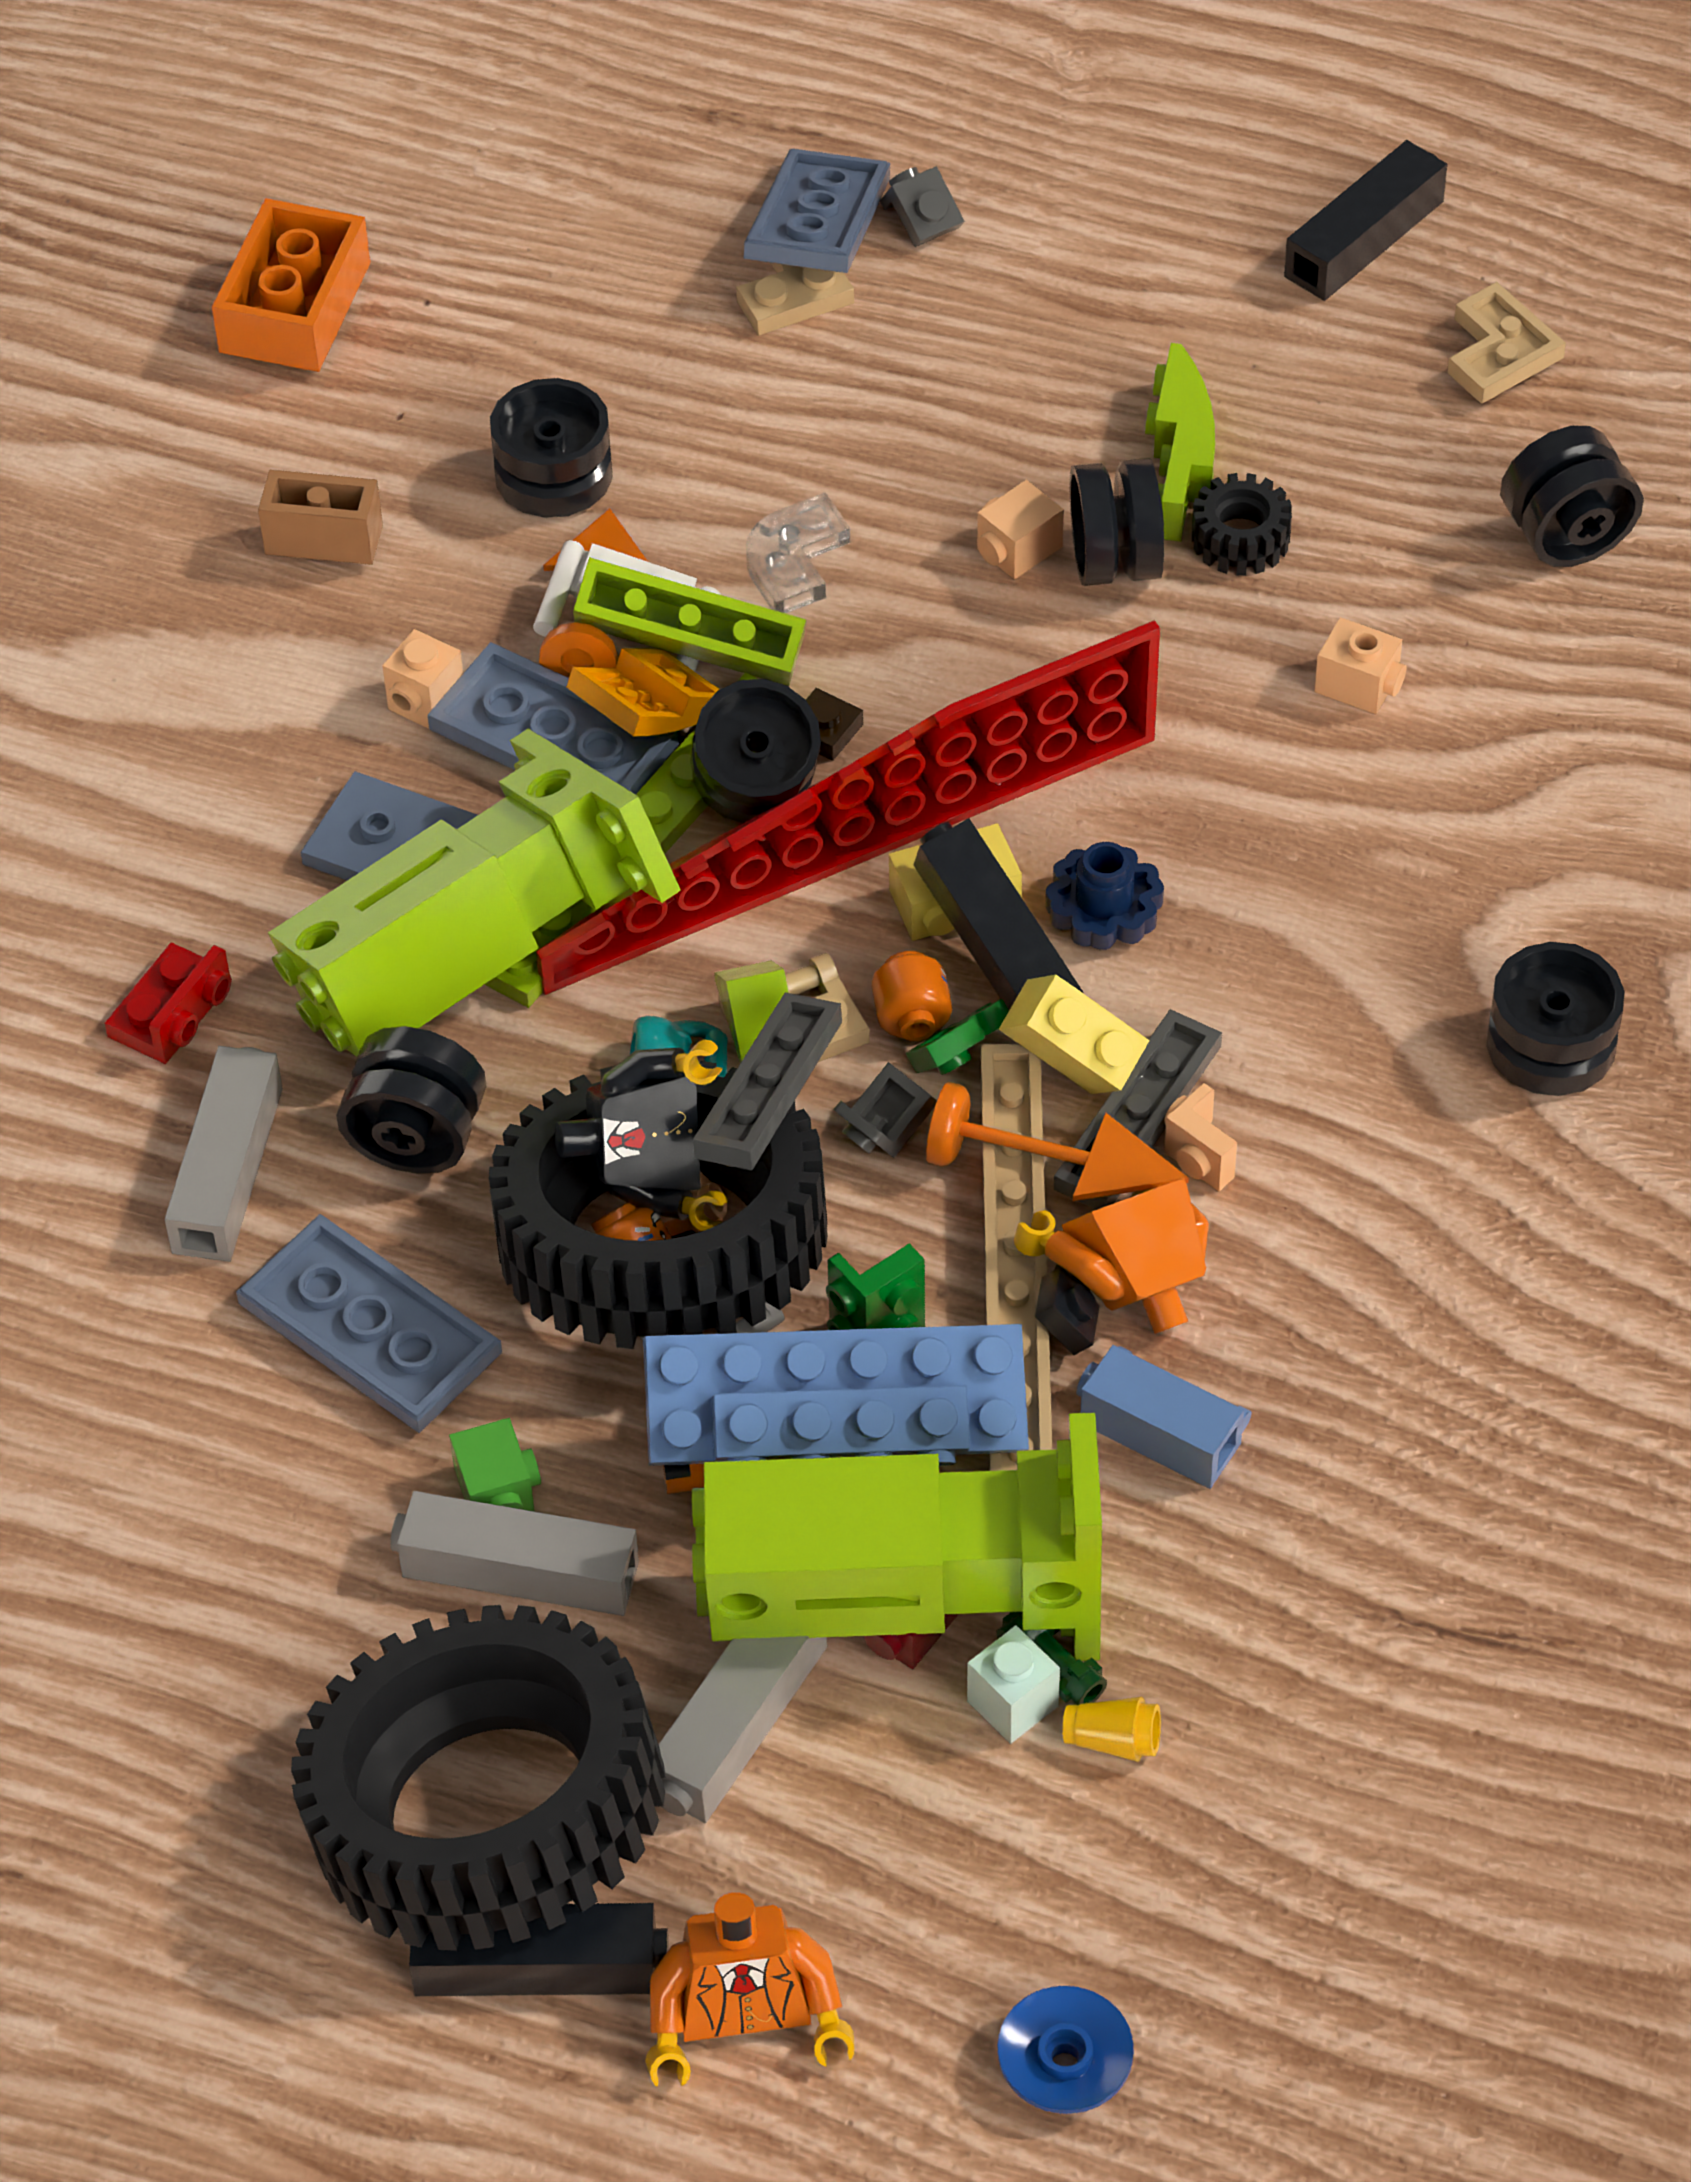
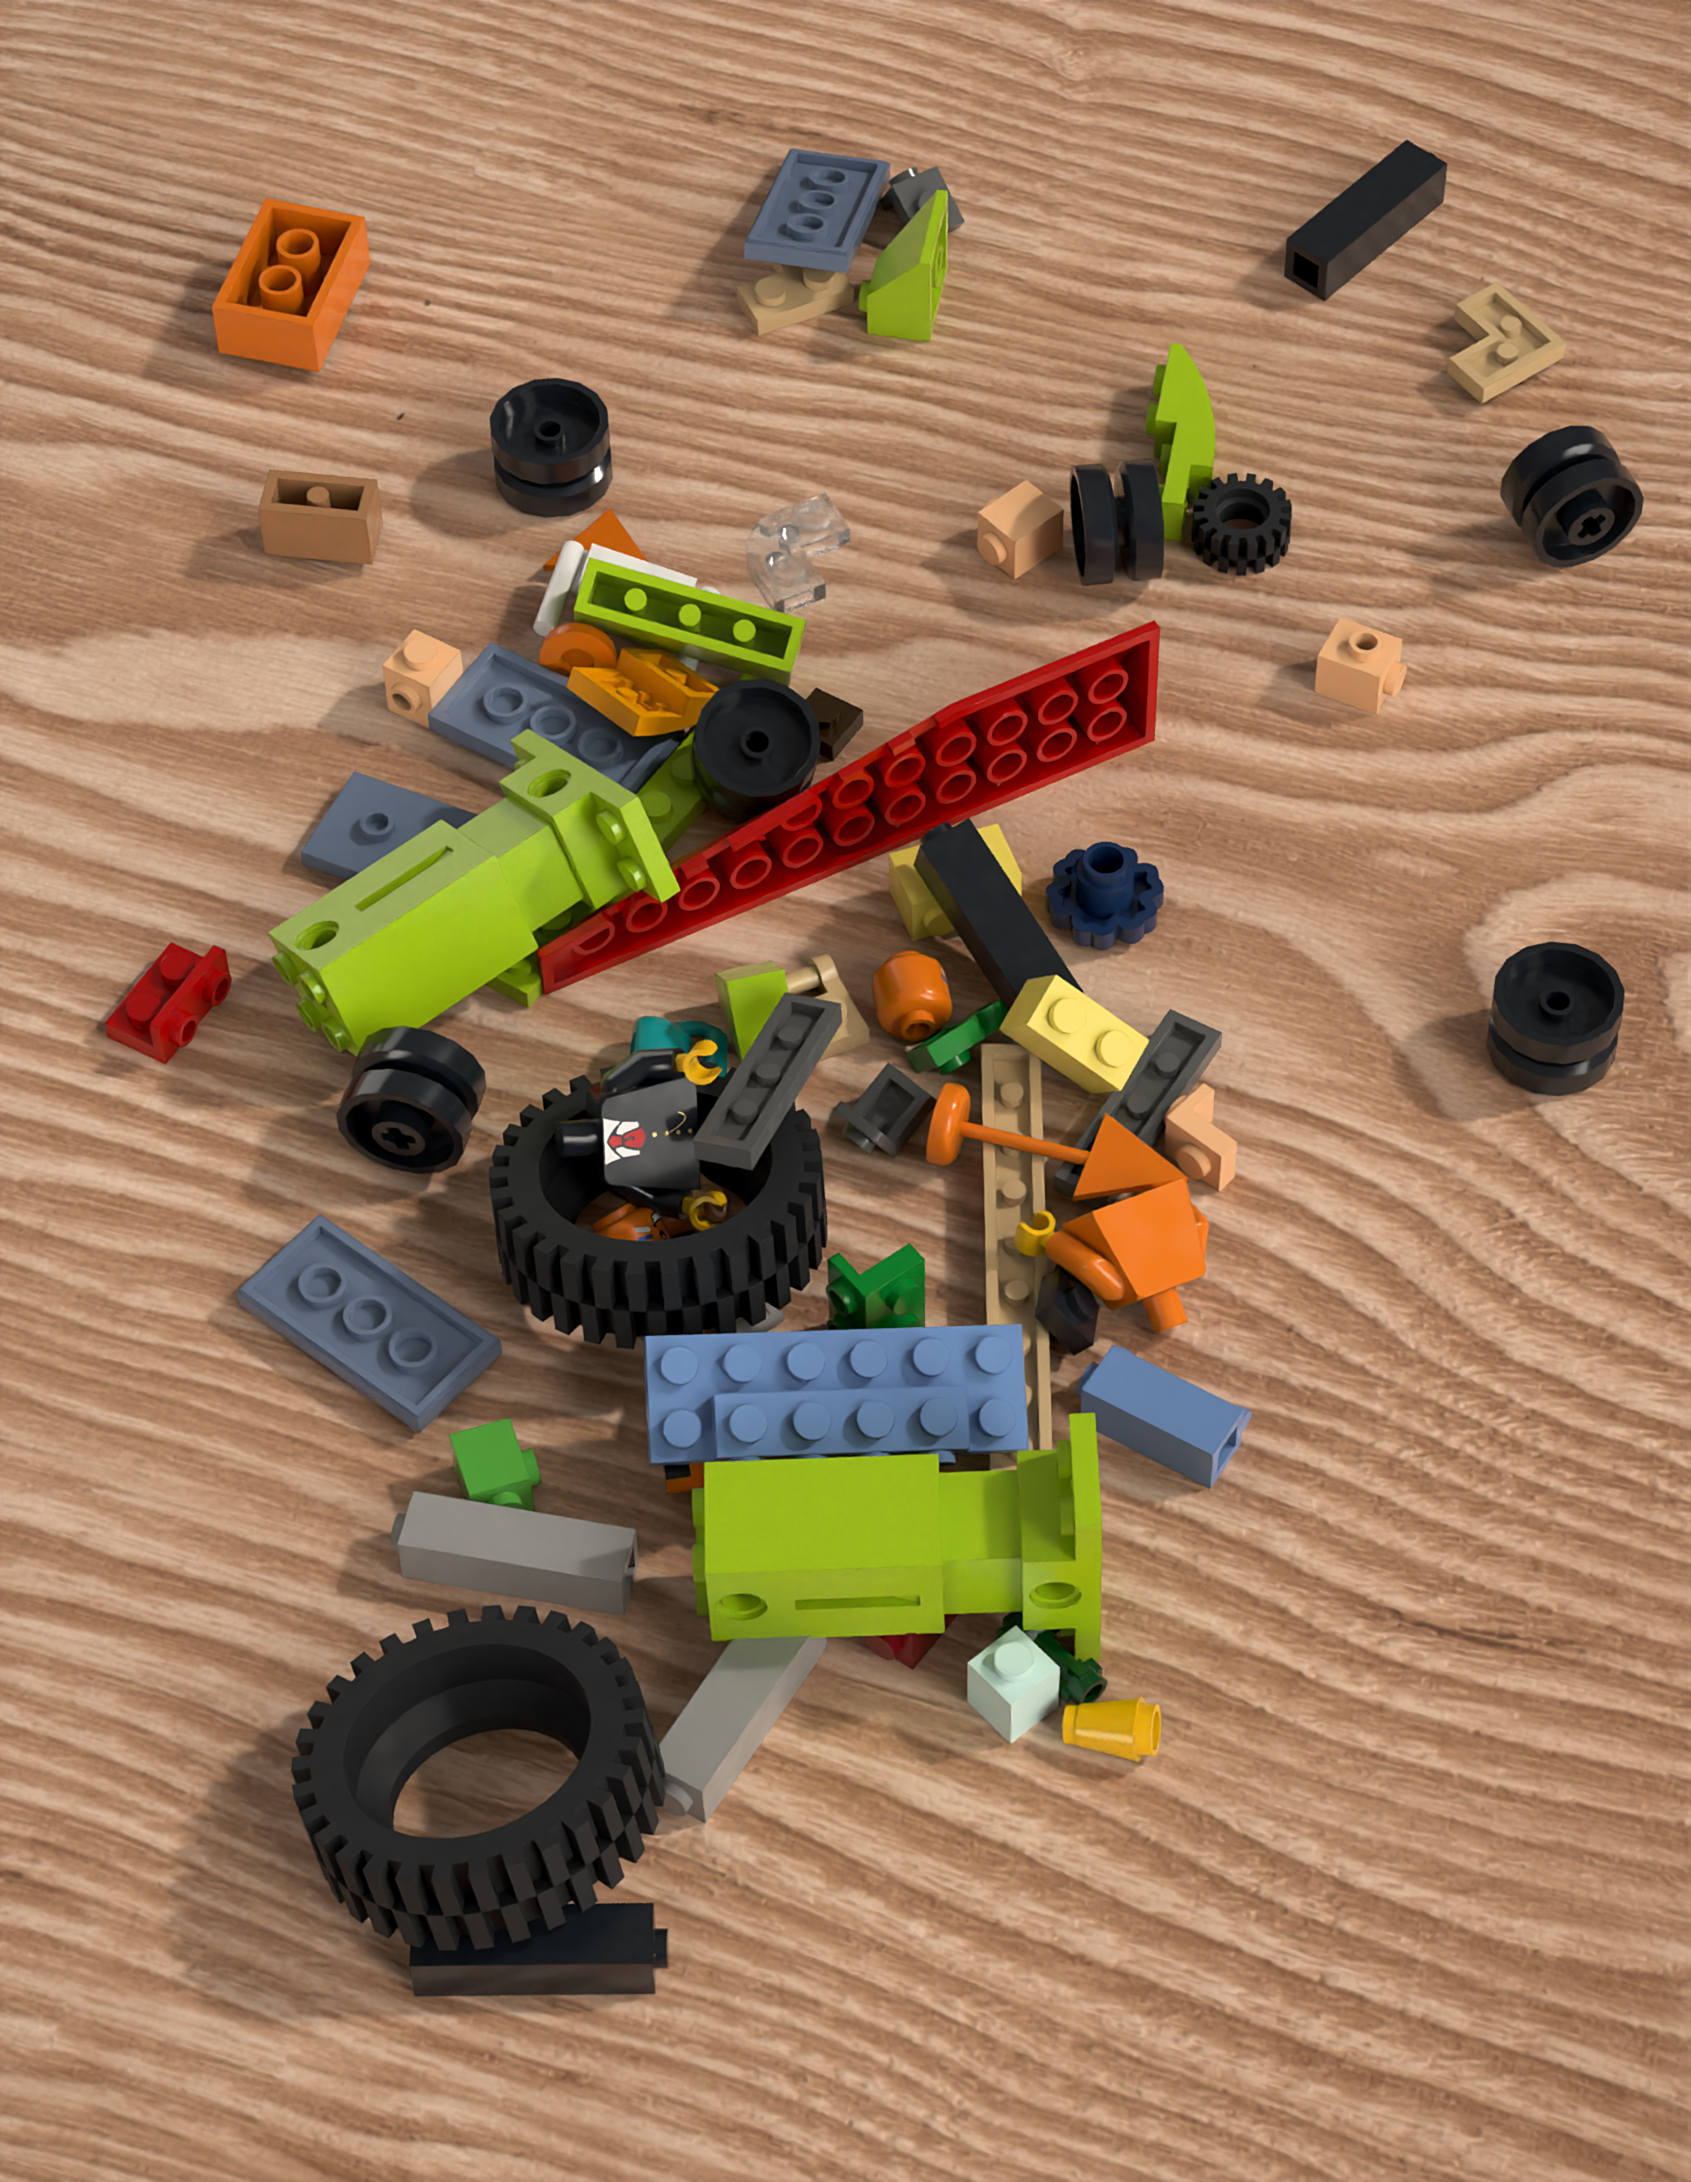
light grey brick [164,1046,283,1262] -> none
orange torso [645,1892,854,2087] -> none
blue dish [998,1986,1134,2114] -> none
none -> lime slope [859,190,948,342]

